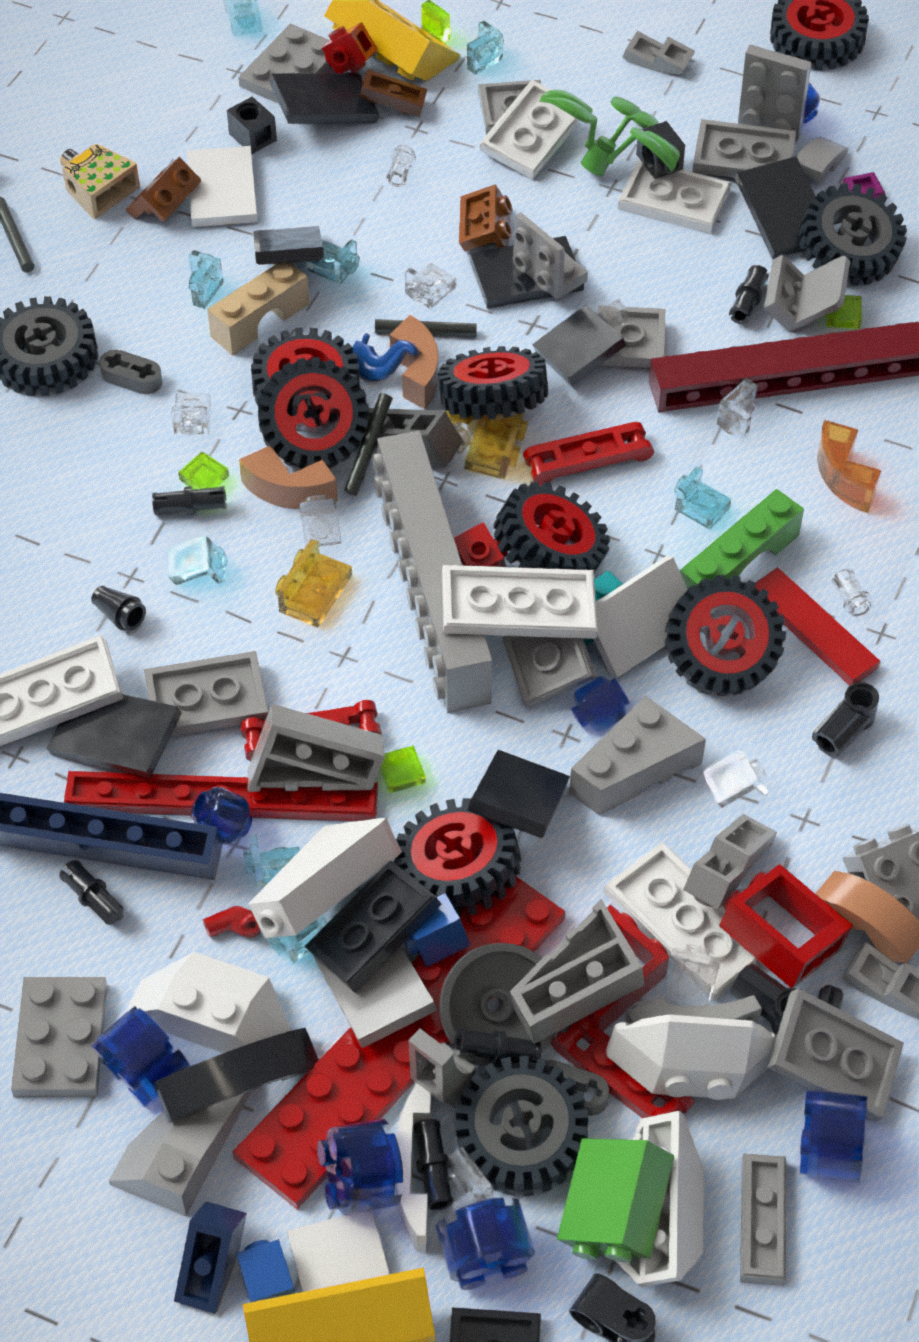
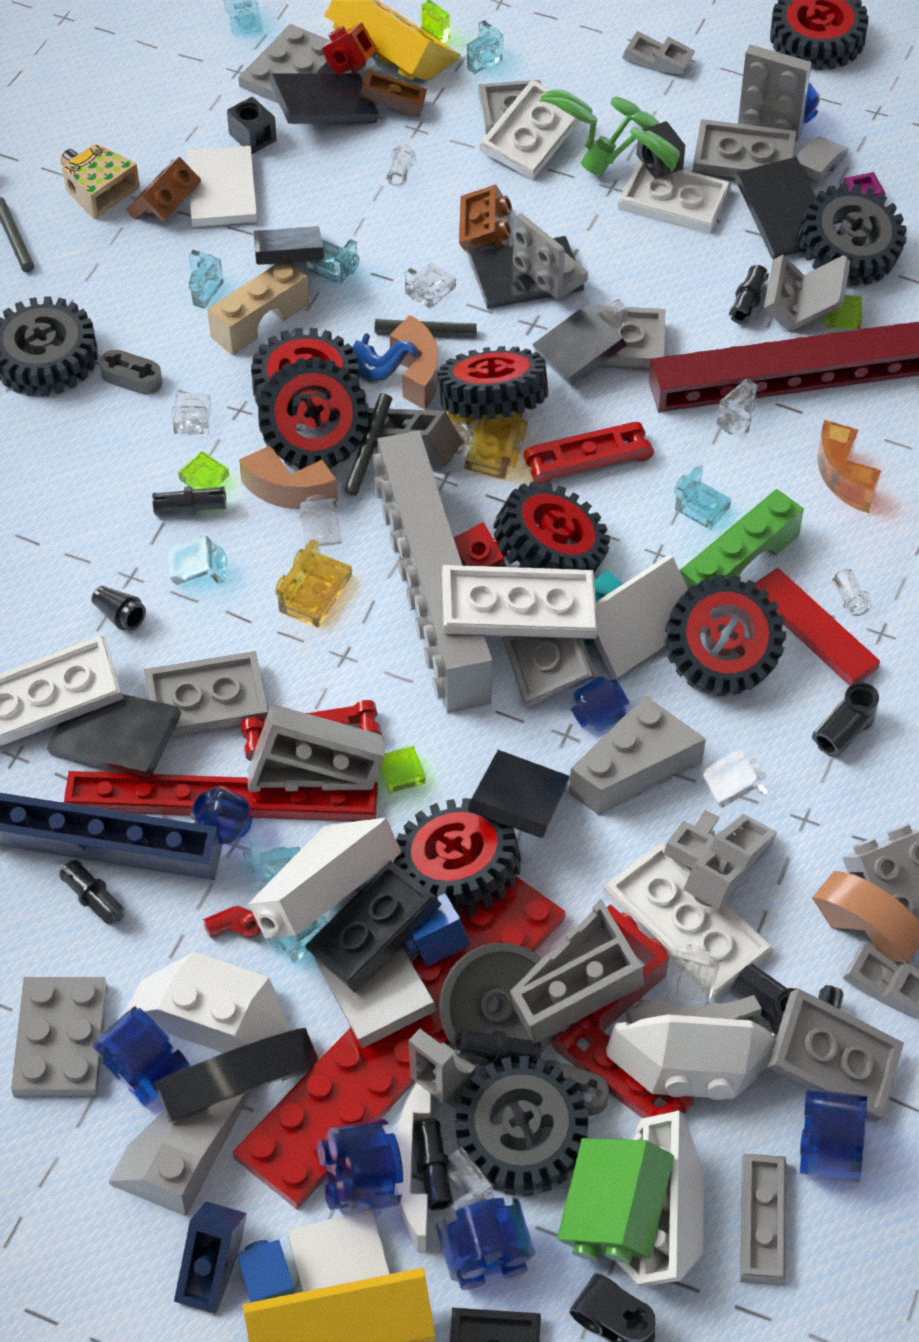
red window [719,864,853,988] -> none
none -> light grey plate [664,810,720,868]

